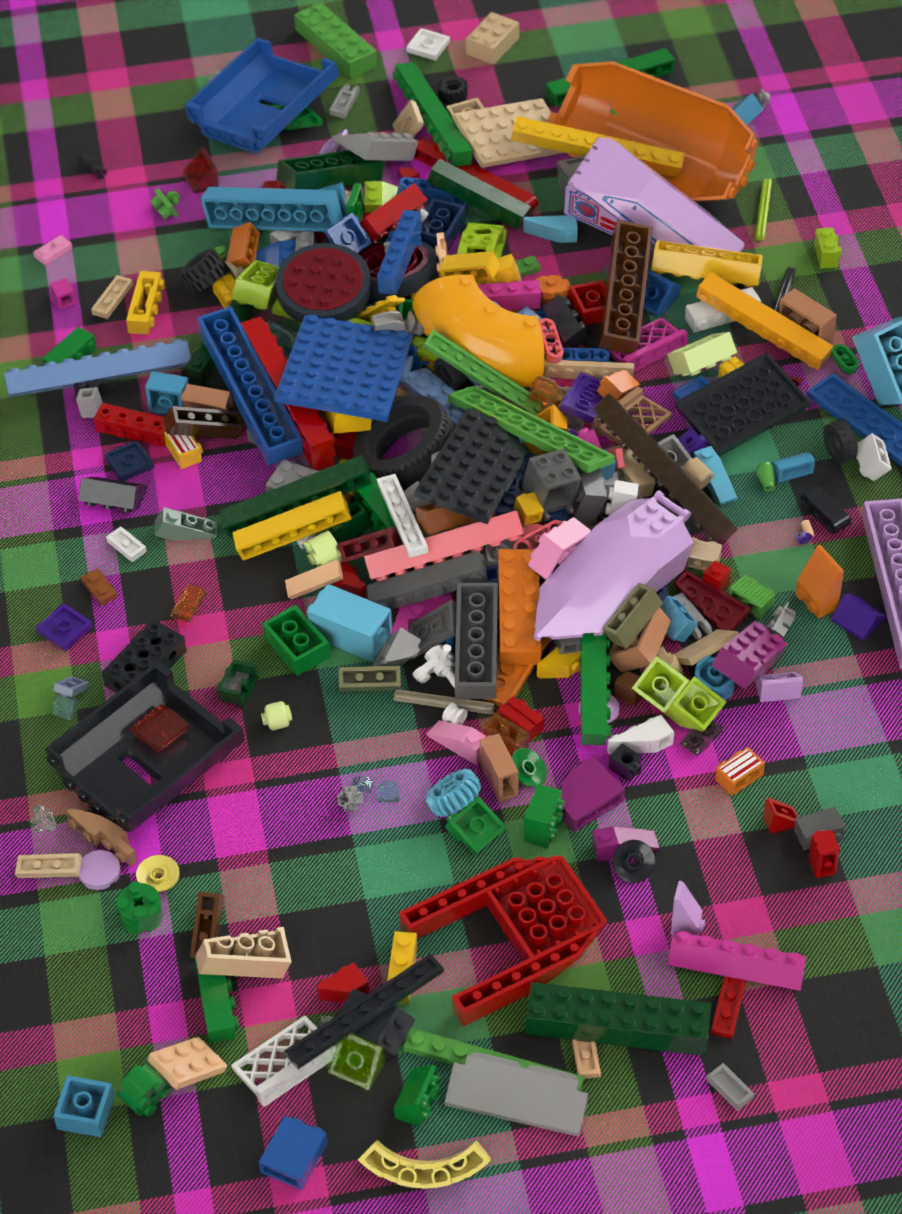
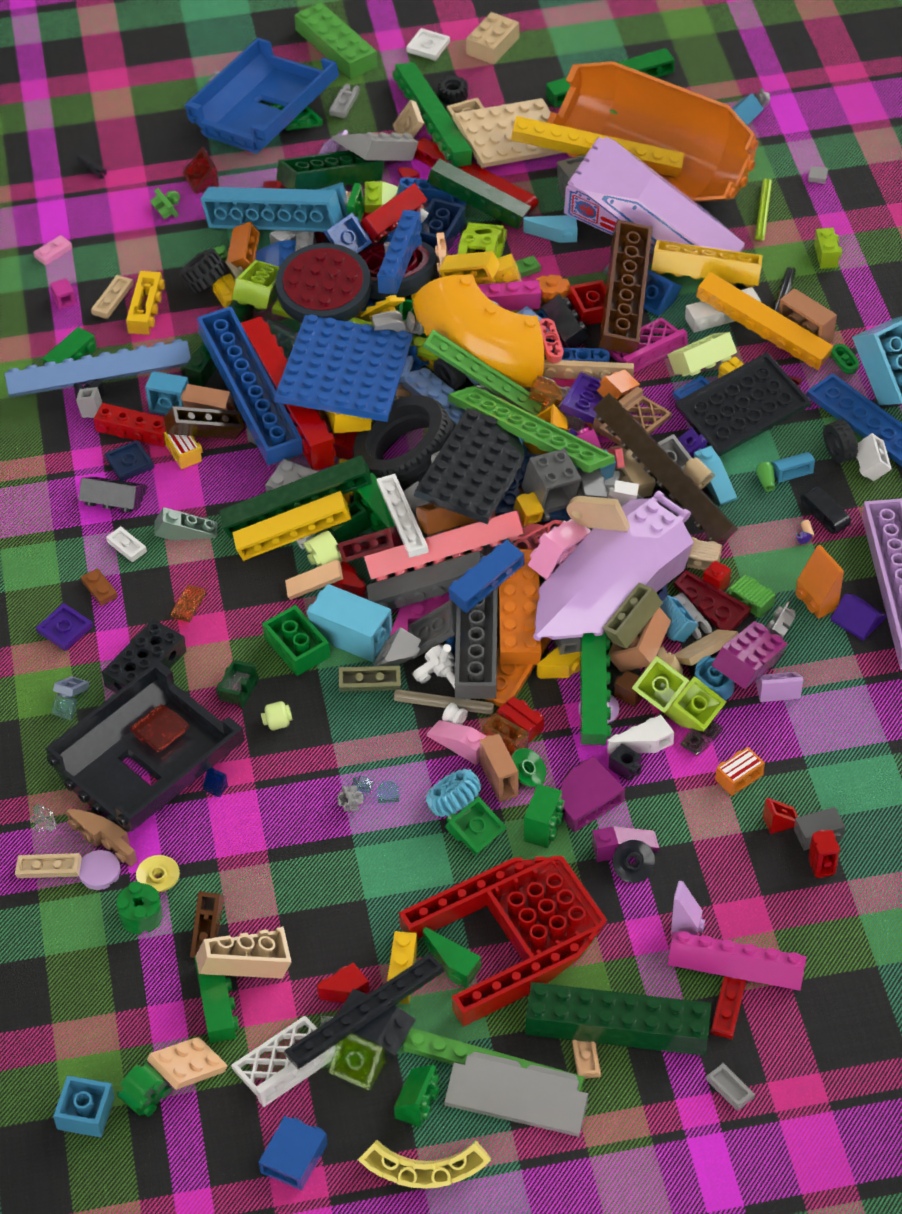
none -> clear blue slope [203,767,228,797]
none -> green slope [423,927,481,988]
none -> blue brick [449,540,524,613]
none -> tan tile [567,496,630,532]
none -> light grey tile [808,166,828,184]

